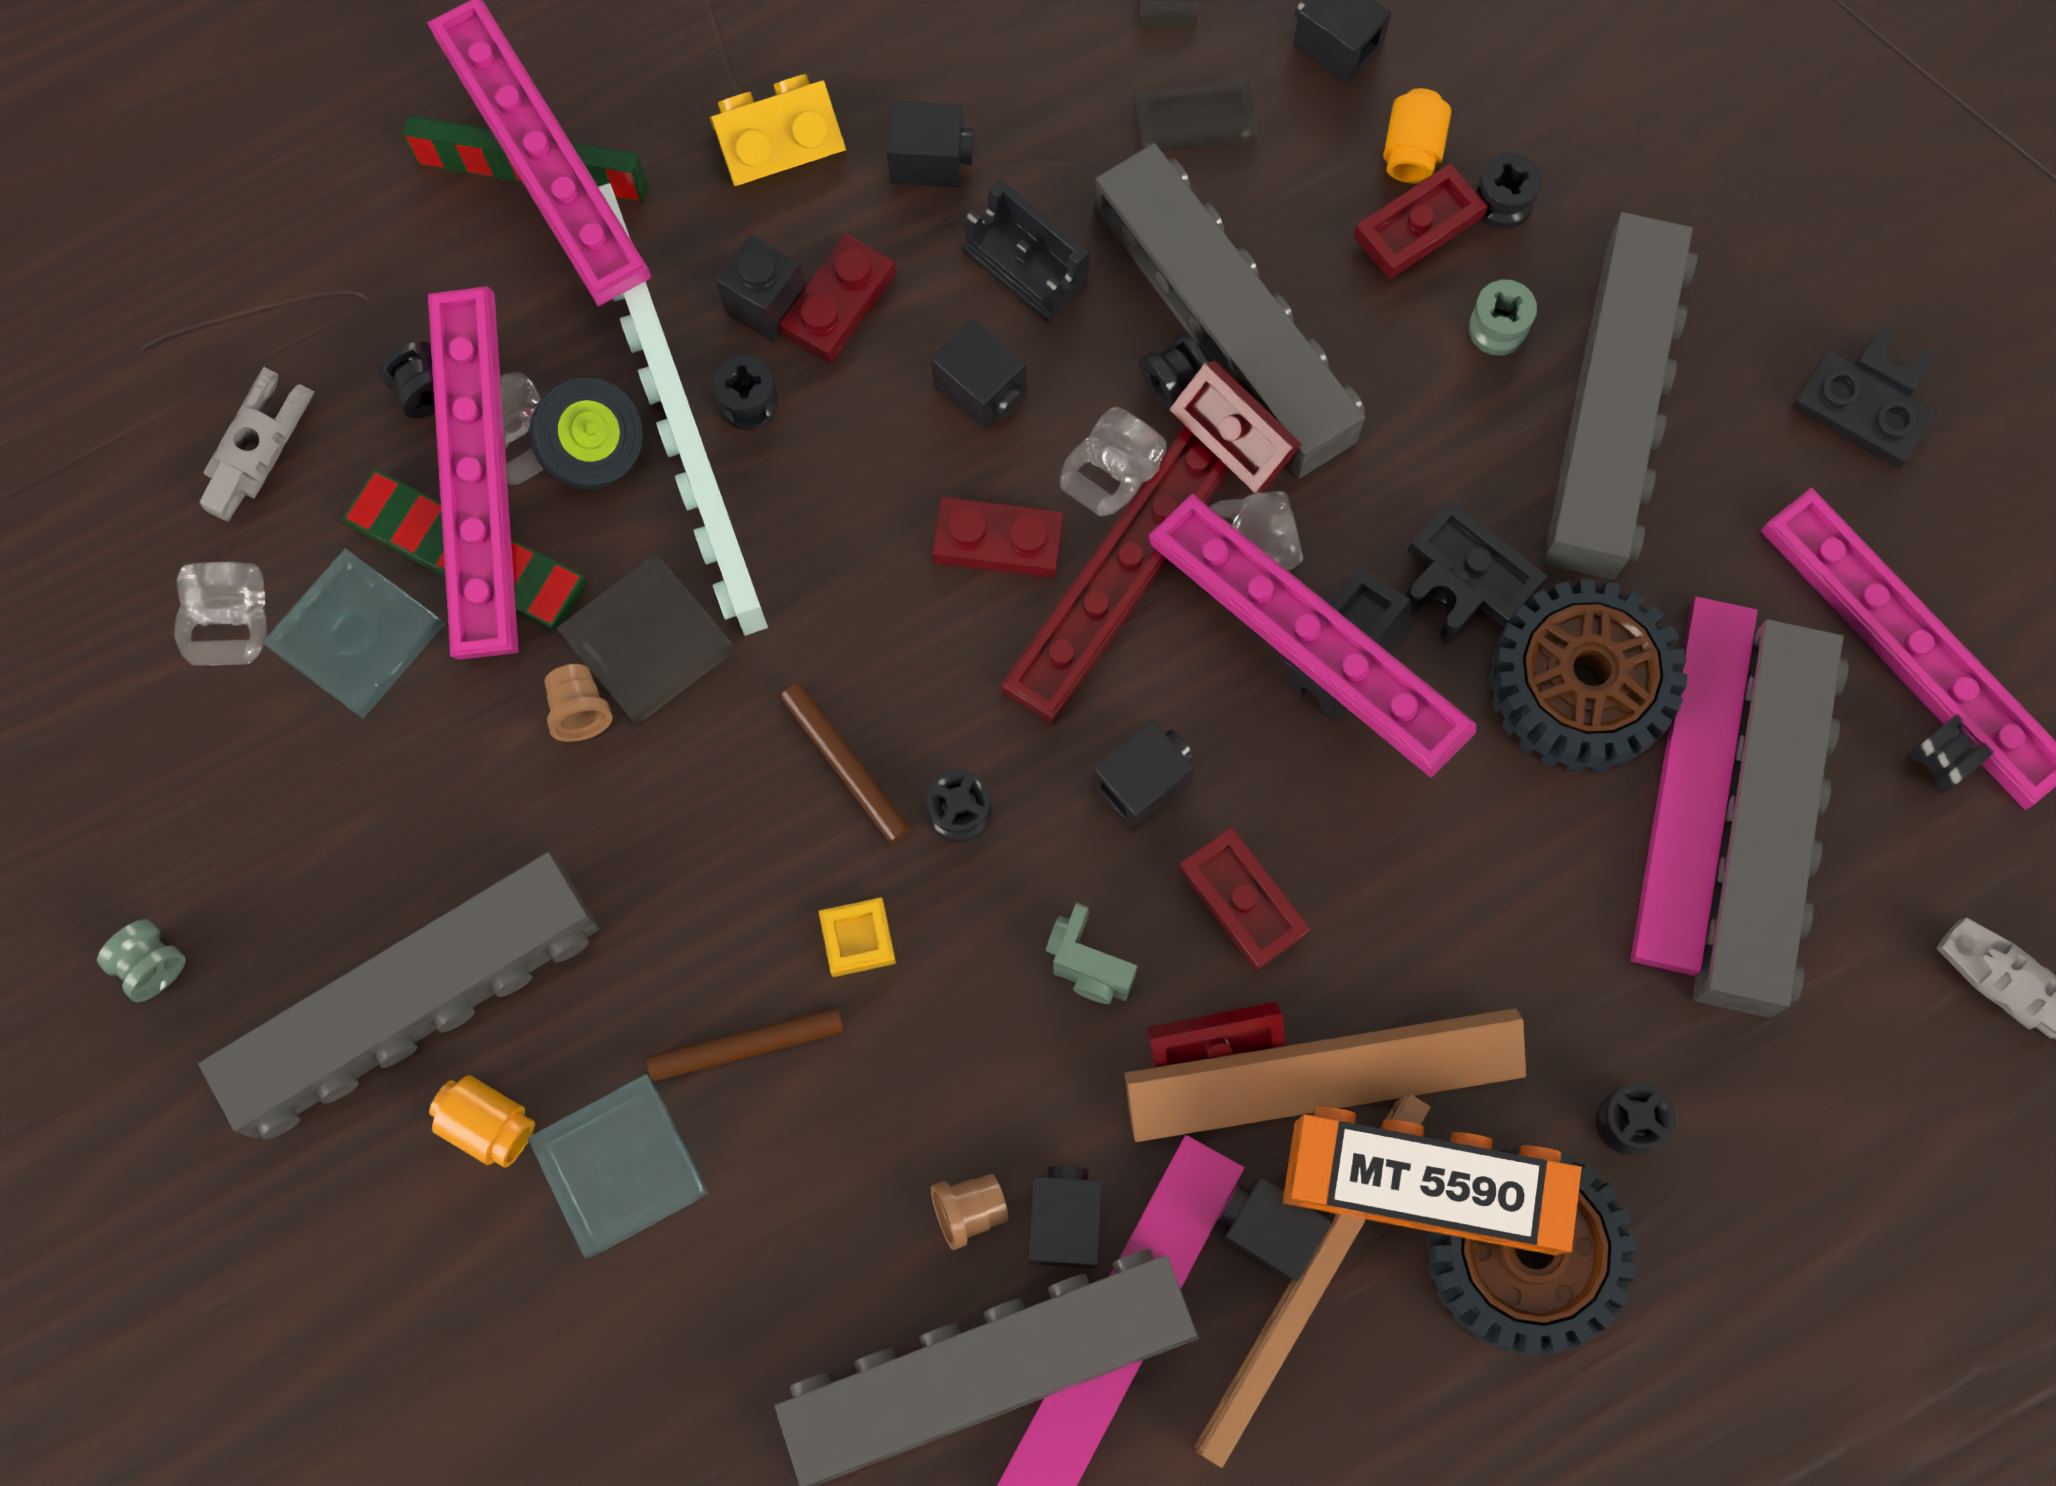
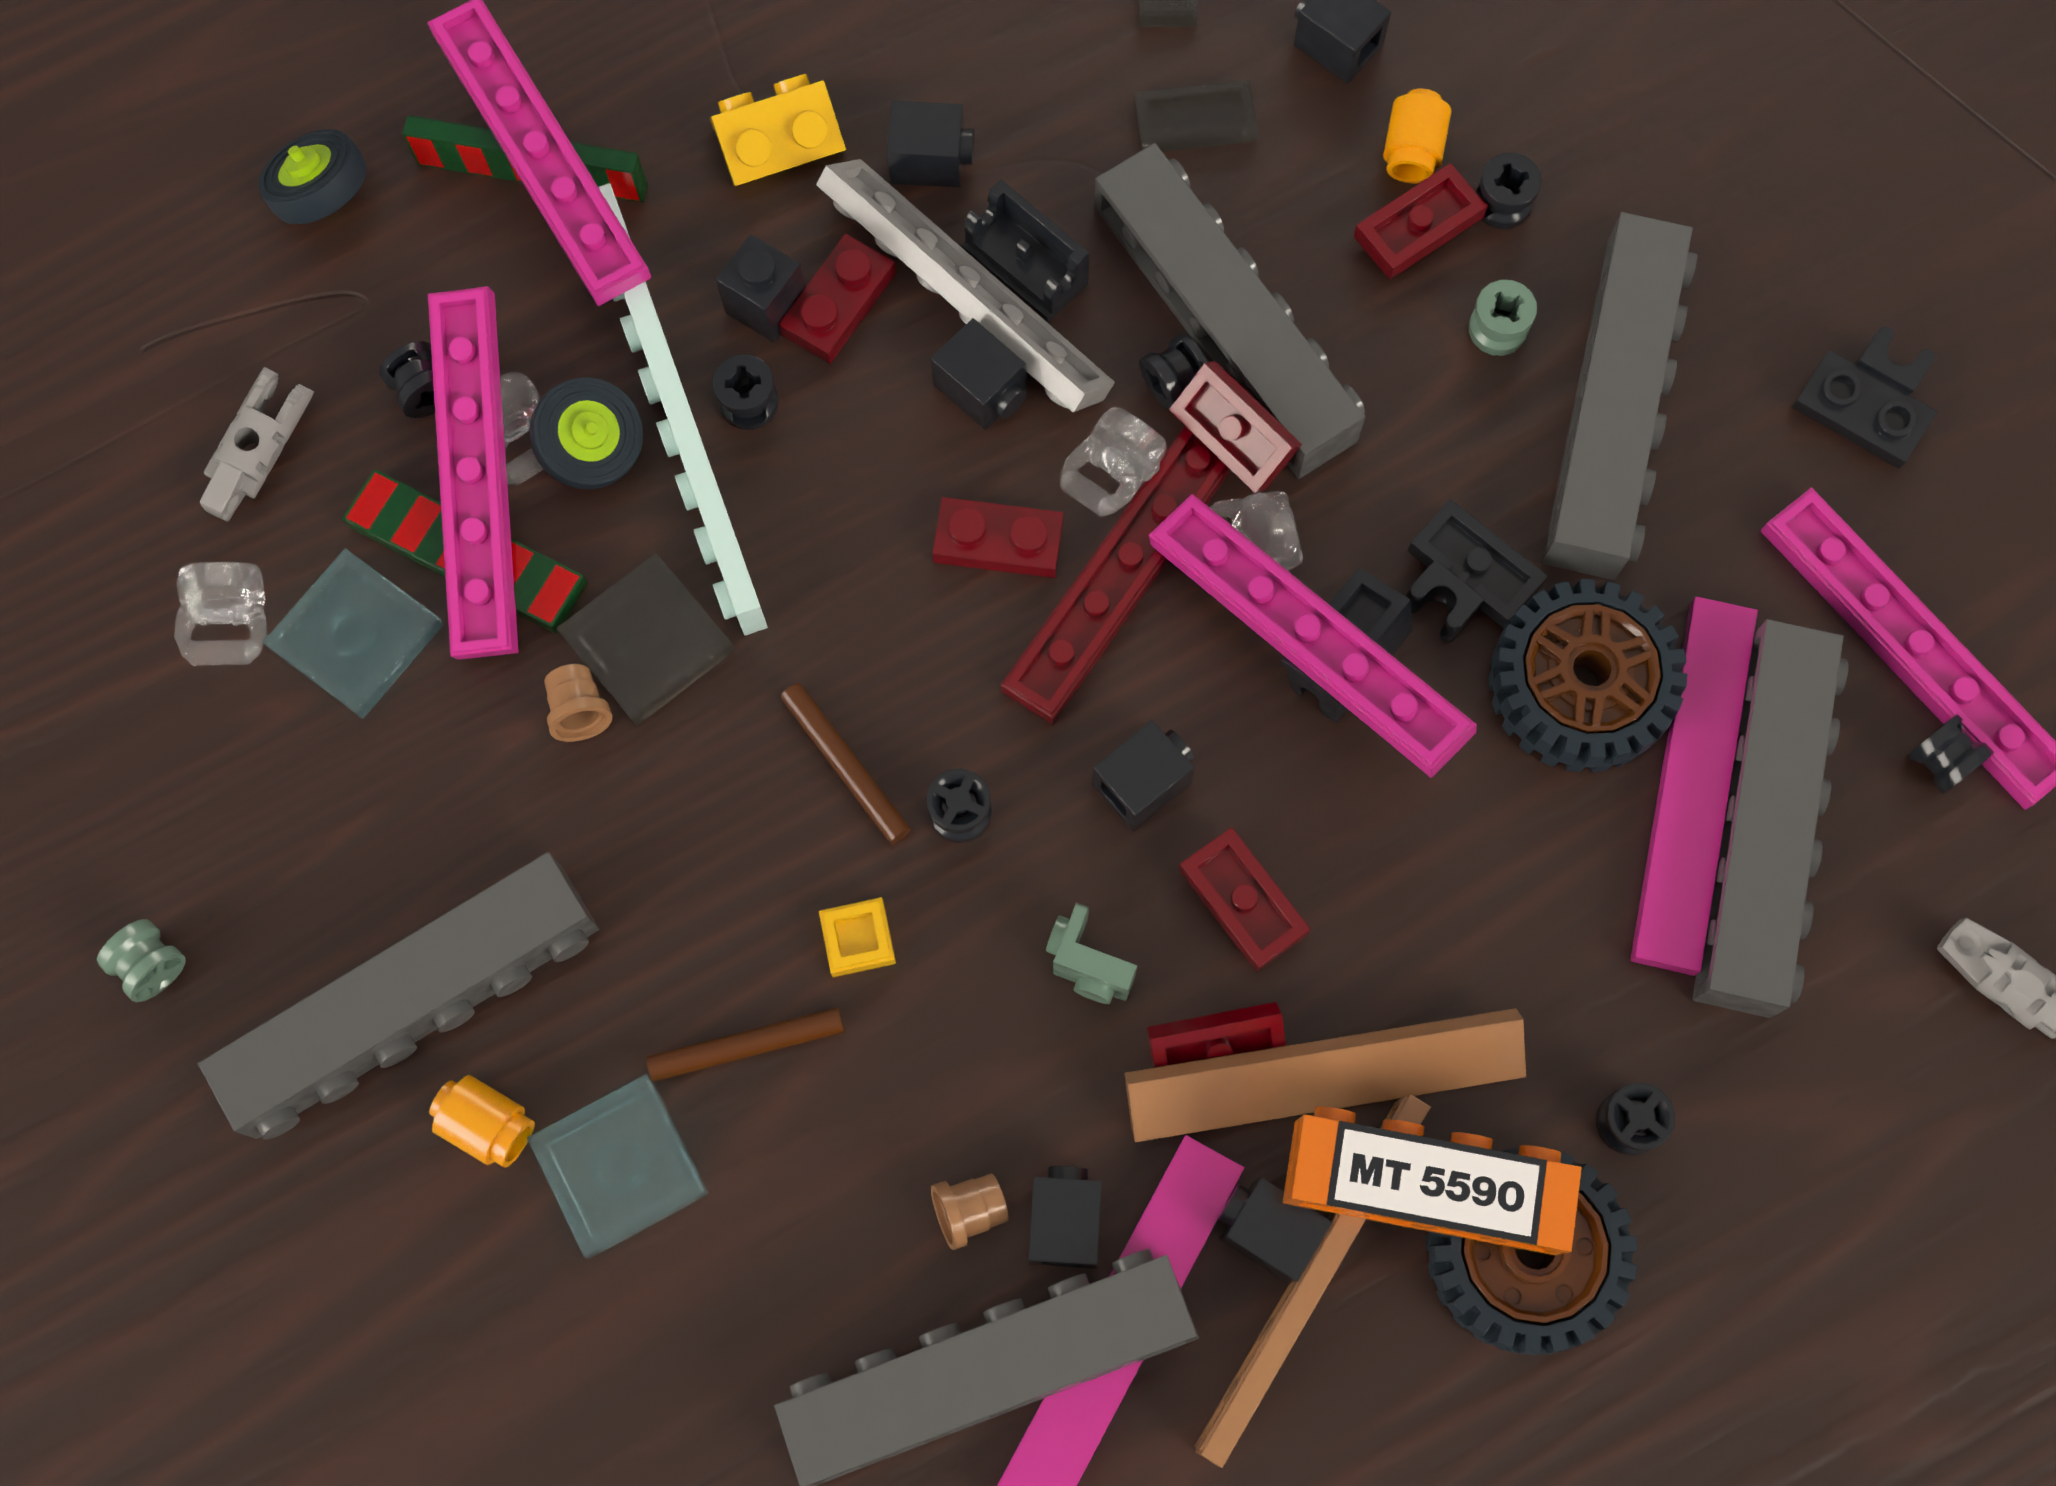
none -> black wheel [258,129,367,224]
none -> light grey plate [816,159,1115,412]

